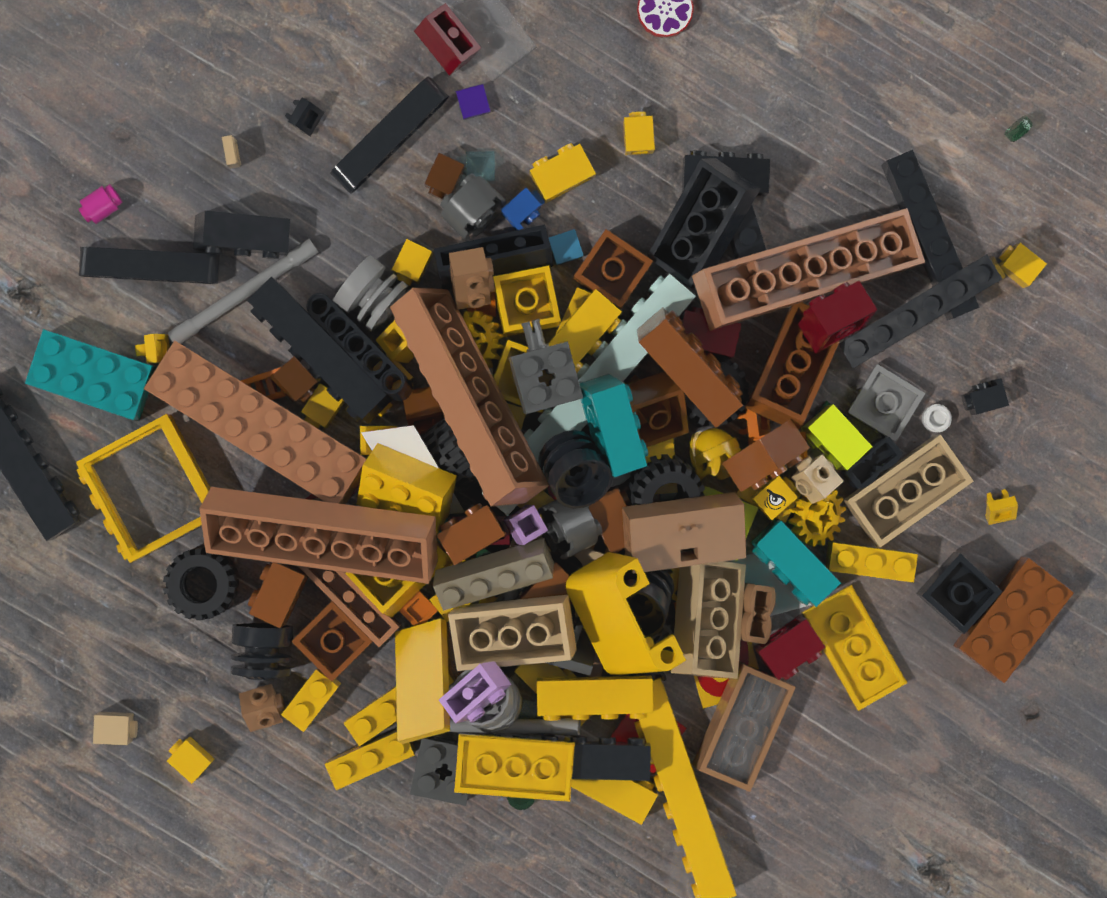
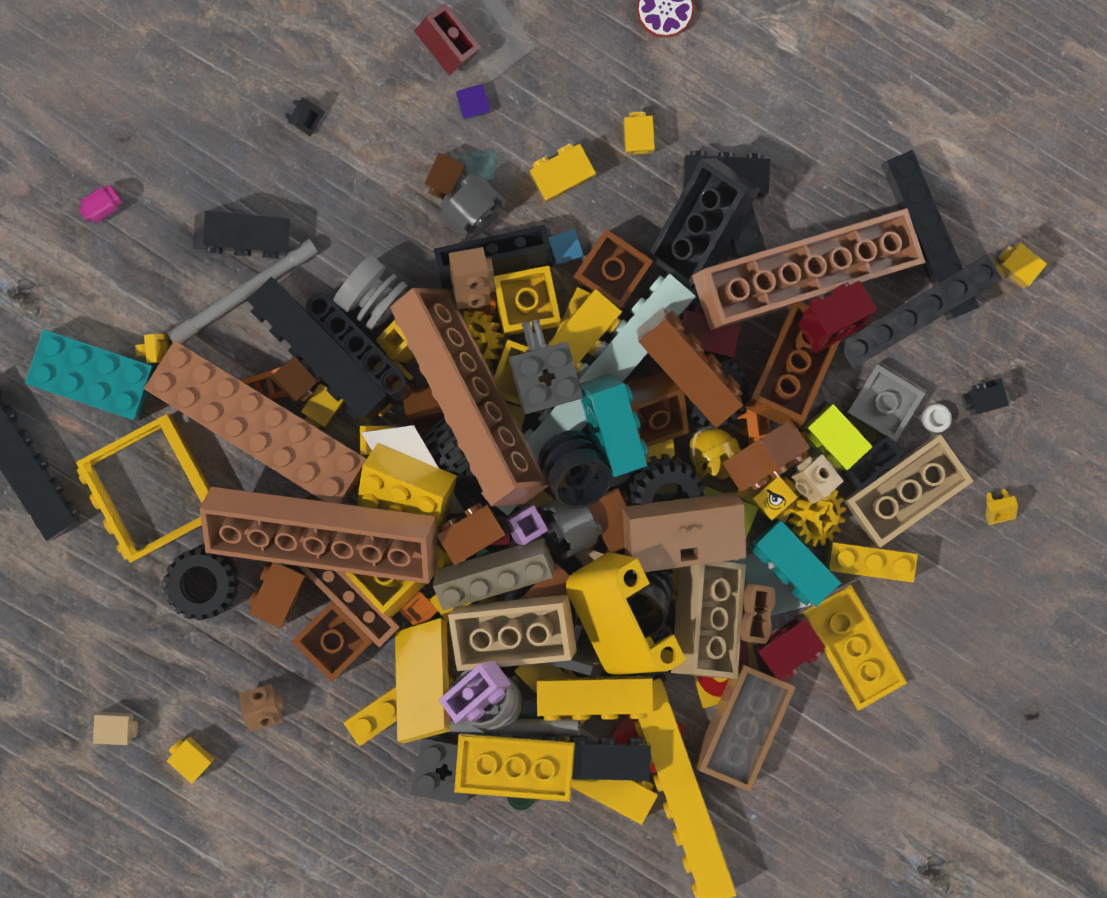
black beam [79,247,220,284] -> none
tan tile [222,135,241,169] -> none
black wheel [231,623,293,680] -> none
yellow brick [281,668,341,732] -> none
yellow brick [325,729,416,790] -> none
black beam [330,76,449,194] -> none
yellow brick [392,239,433,286] -> none
blue brick [500,188,545,231] -> none
black brick [916,552,1003,634] -> none
dark orange brick [953,556,1074,683] -> none
clear green tile [1004,115,1033,142] -> none

